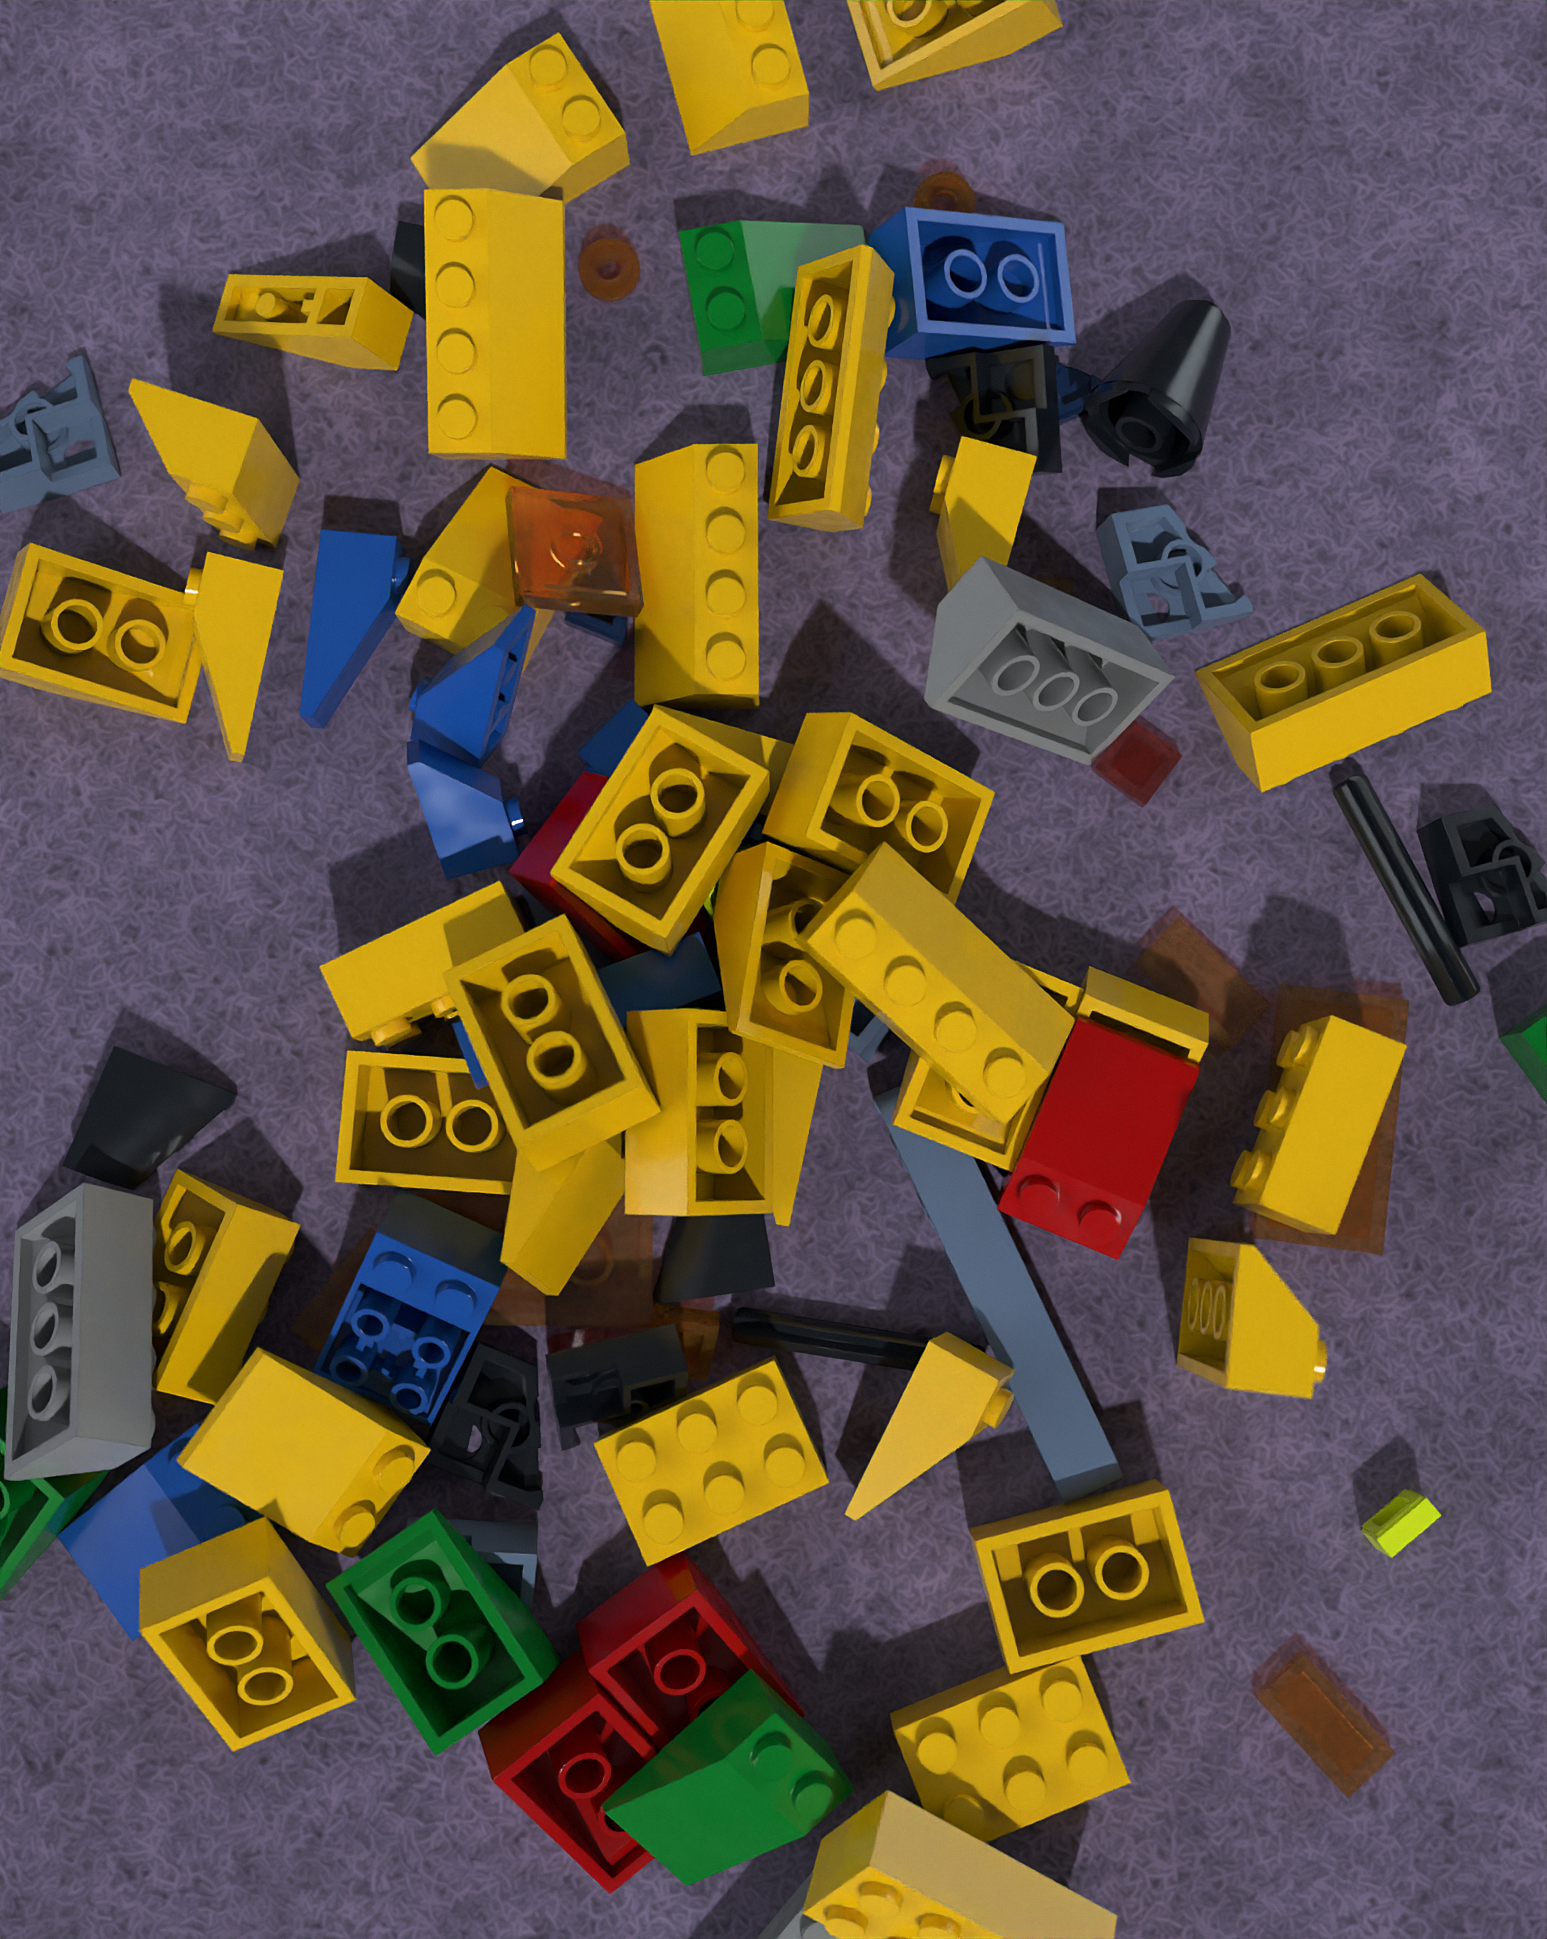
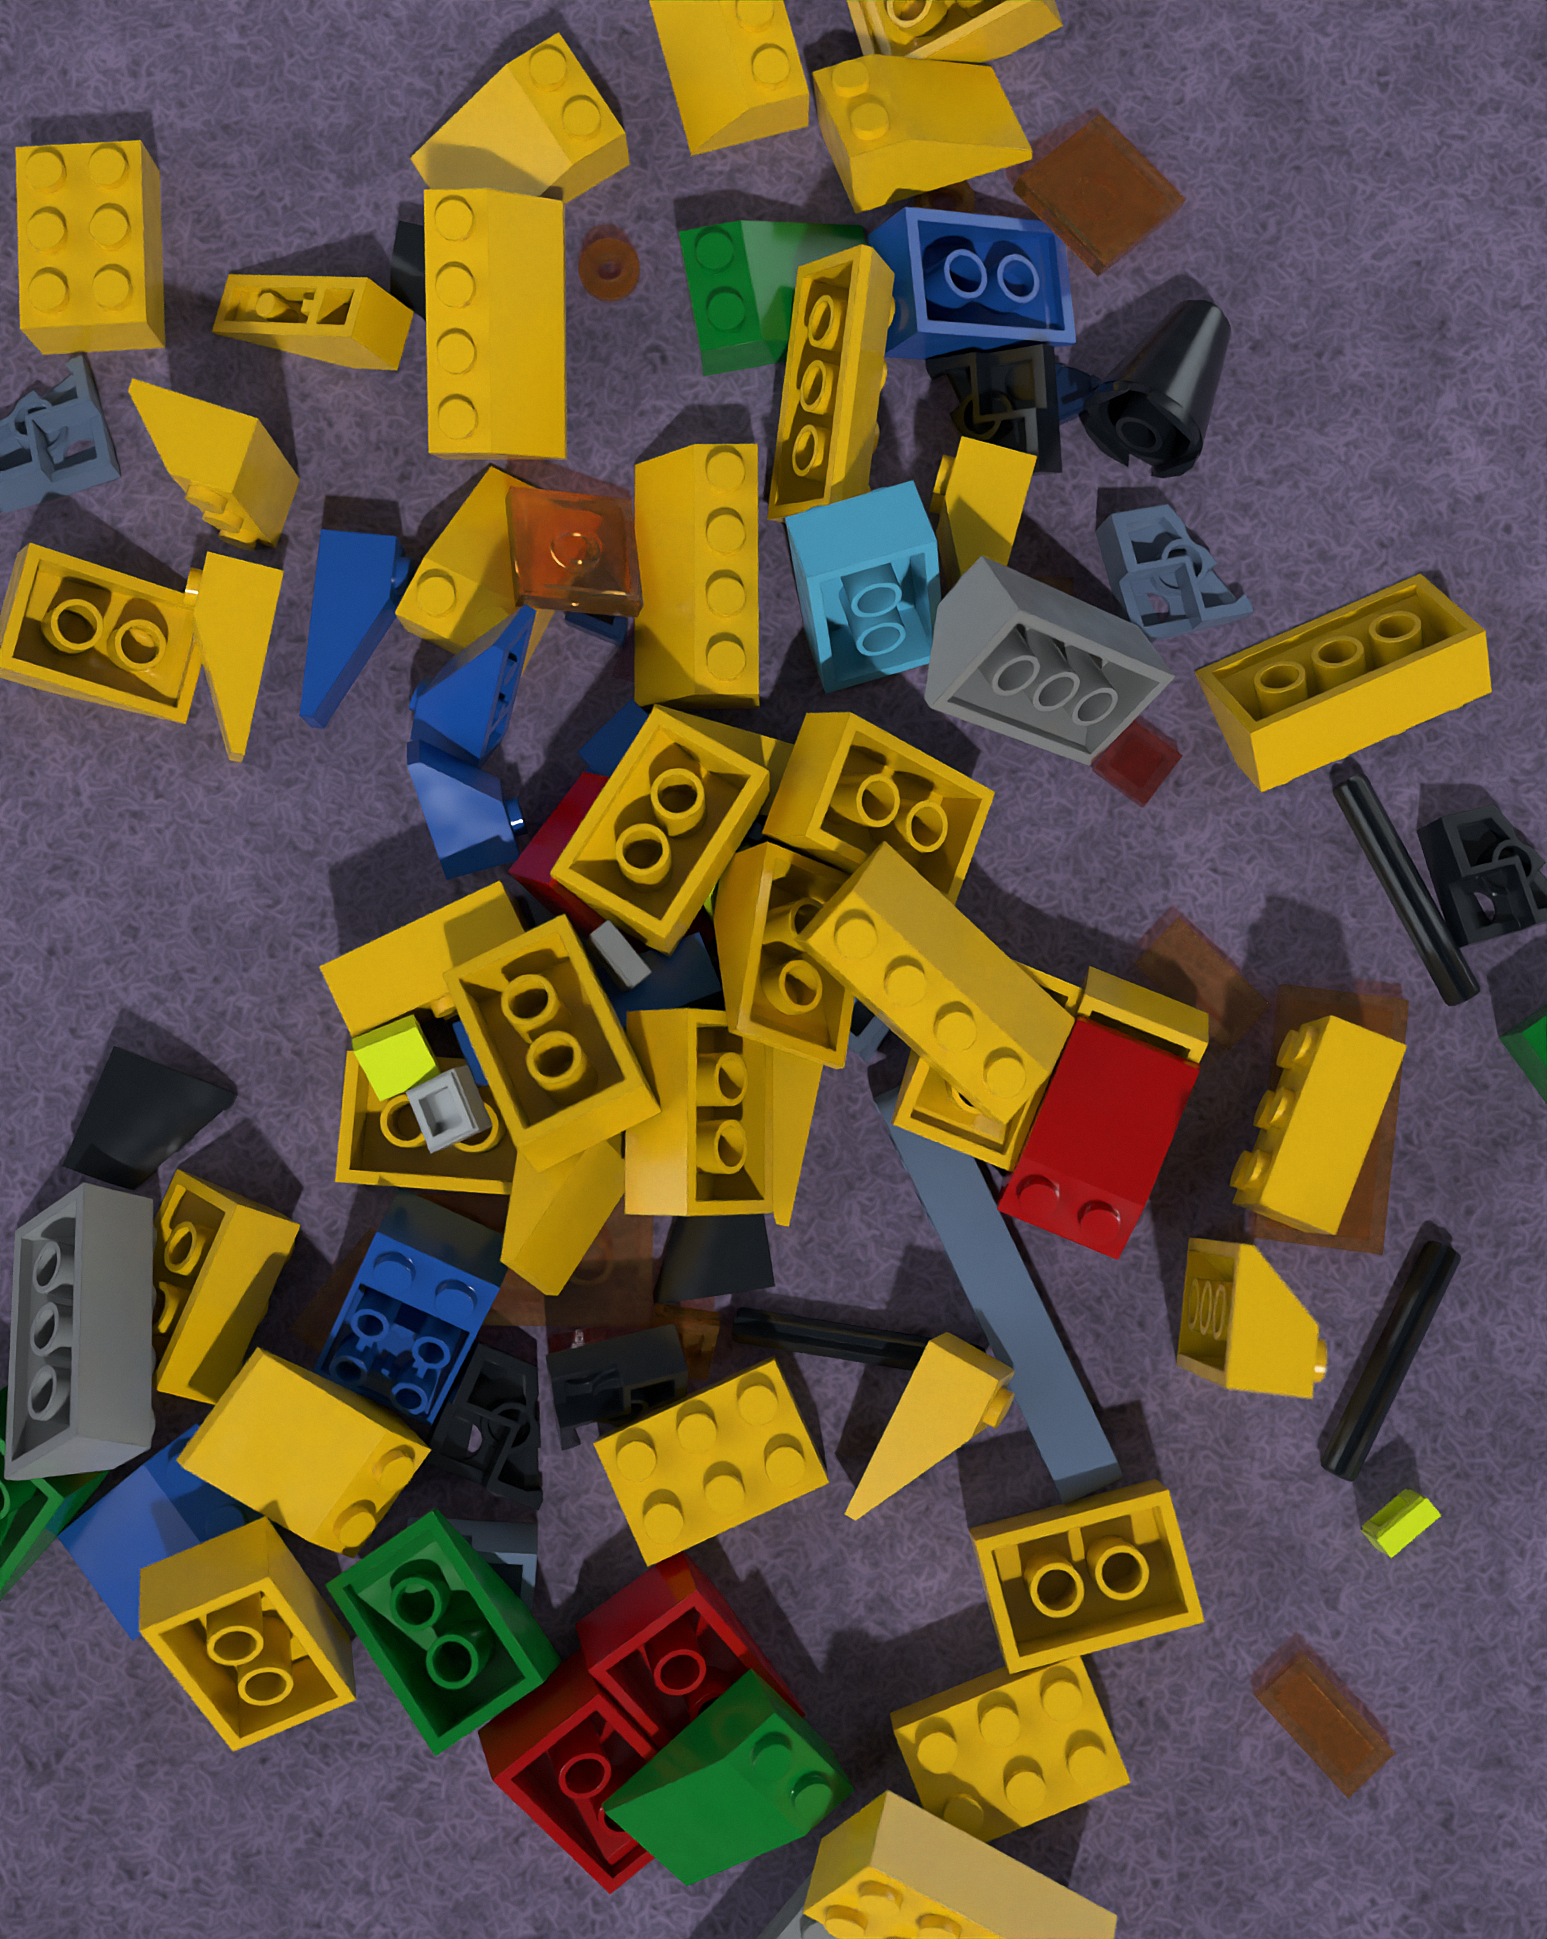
none -> yellow brick [15,140,165,355]
none -> neon yellow tile [352,1014,441,1101]
none -> light grey tile [406,1064,493,1153]
none -> light grey tile [585,920,651,993]
none -> medium azure brick [785,480,941,694]
none -> yellow slope [812,54,1032,214]
none -> clear orange tile [1012,113,1186,277]
none -> black axle [1321,1241,1461,1482]

